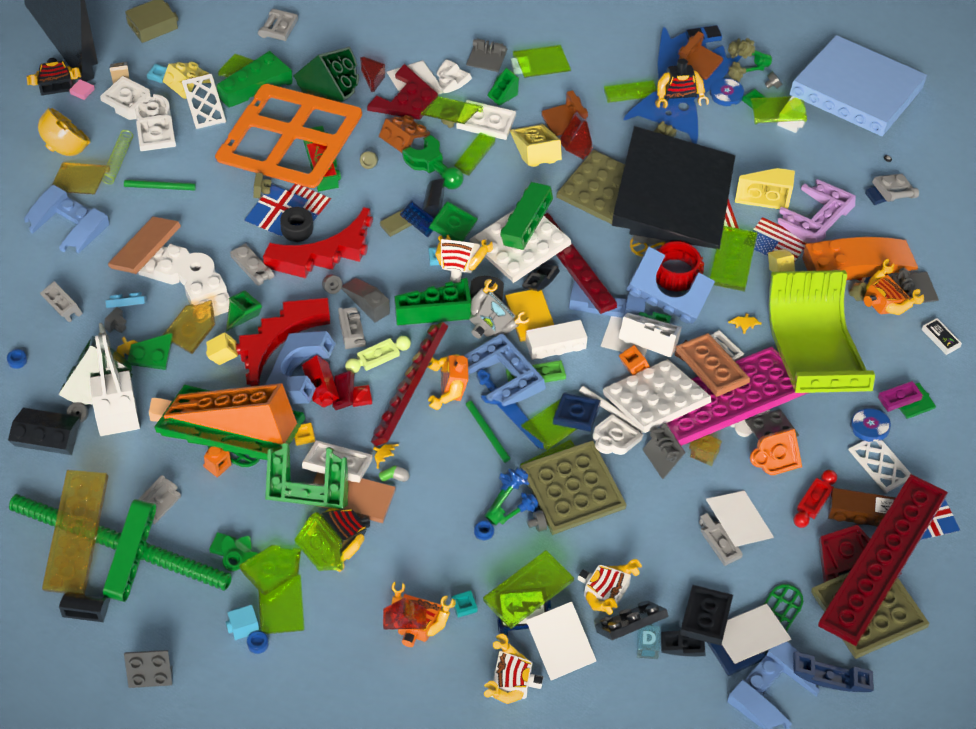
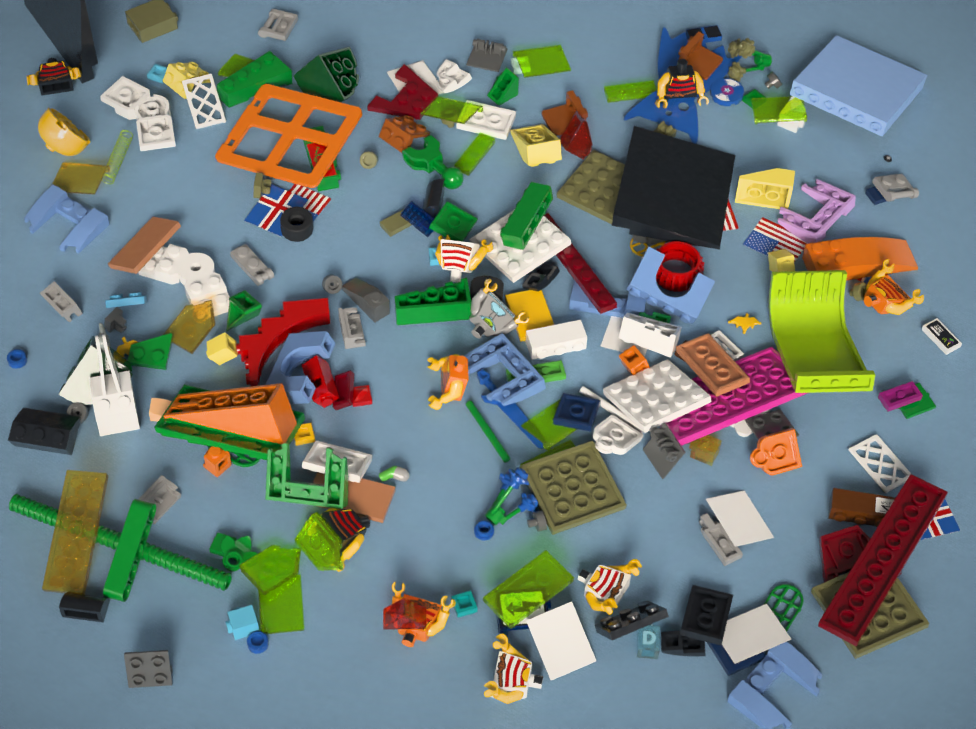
bright pink tile [70,80,95,100] -> none
tan slope [110,62,130,84] -> none
green bar [124,180,196,191] -> none
red arch [263,207,373,278] -> none
yellowish green plate [345,336,411,373] -> none
clear red slope [360,57,385,92] -> none
dark red plate [371,322,448,446] -> none
yellow piece [373,444,399,469] -> none
clear neon green tile [710,226,758,292] -> none
red plate [793,470,837,528] -> none
dark blue slope [793,651,874,692] -> none
blue tile [851,409,891,442] -> none
dark grey hinge [892,268,939,304] -> none

